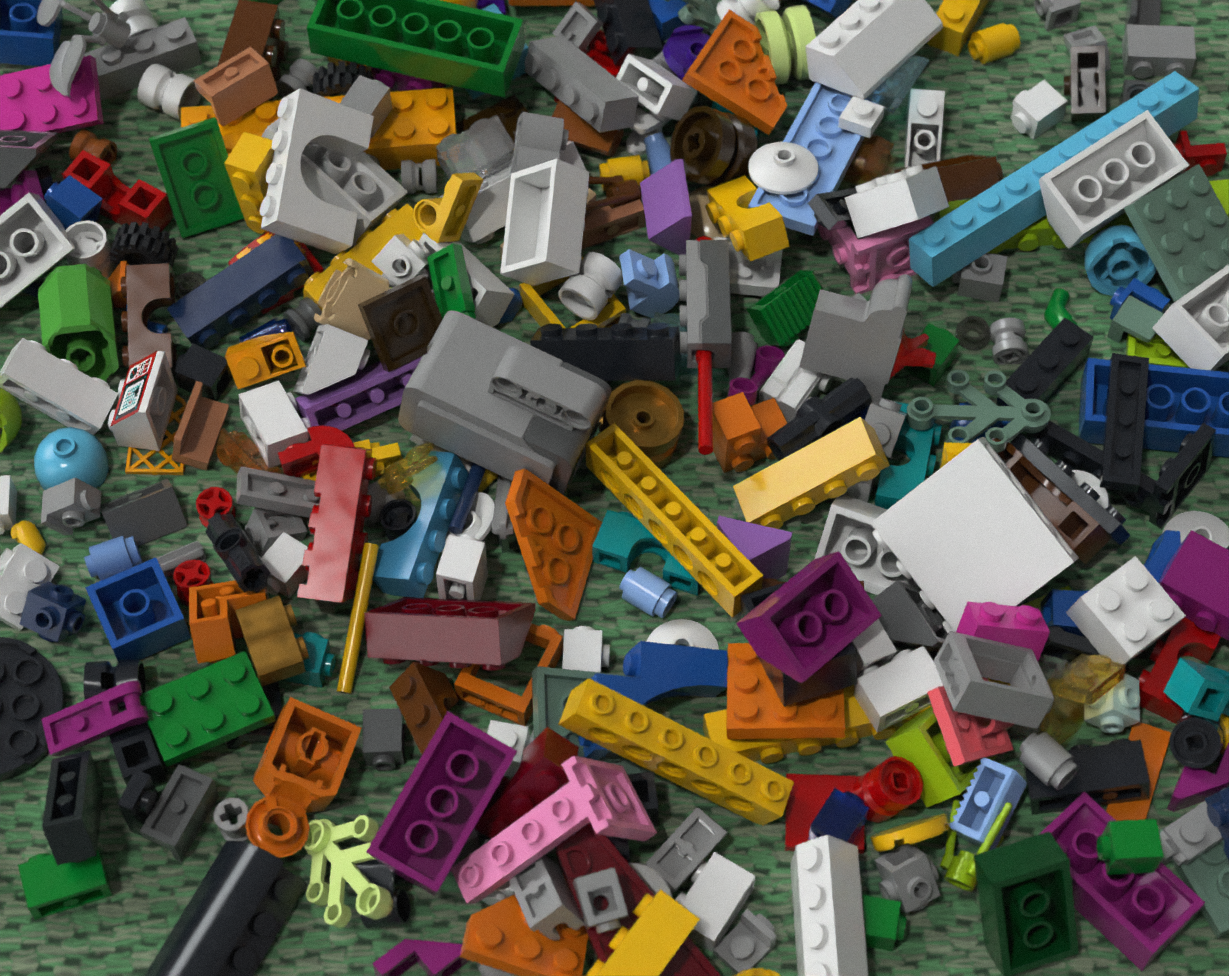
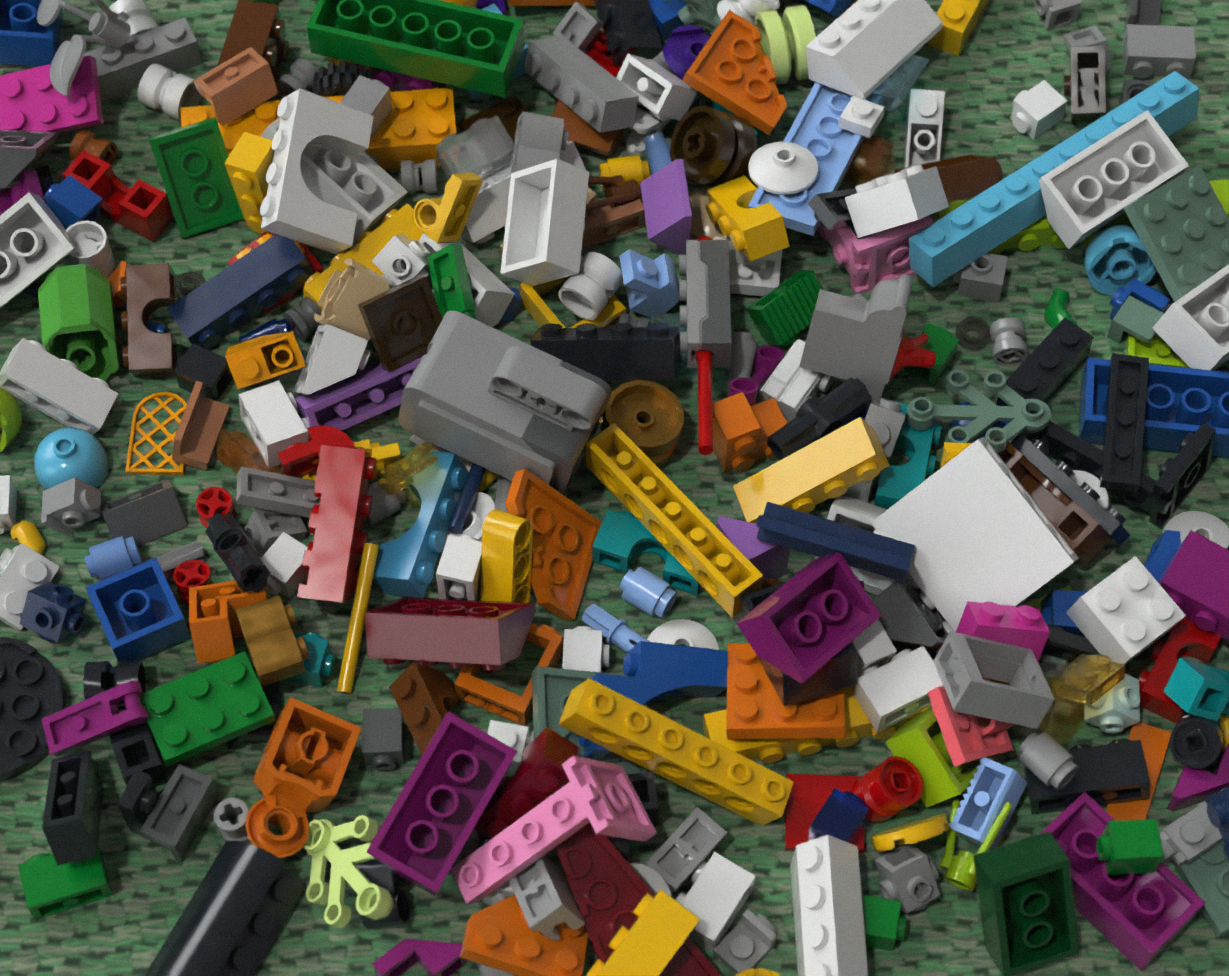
white slope [108,351,178,451] -> none
black tyre [109,222,178,268] -> none
black wheel [380,499,418,541] -> none
light grey brick [573,868,628,934] -> none
yellow brick [968,23,1020,64] -> none
red bracket [1174,130,1227,177] -> none
none -> yellow beam [481,508,533,603]
none -> light blue axle [582,604,651,653]
none -> dark blue fence [756,502,915,582]

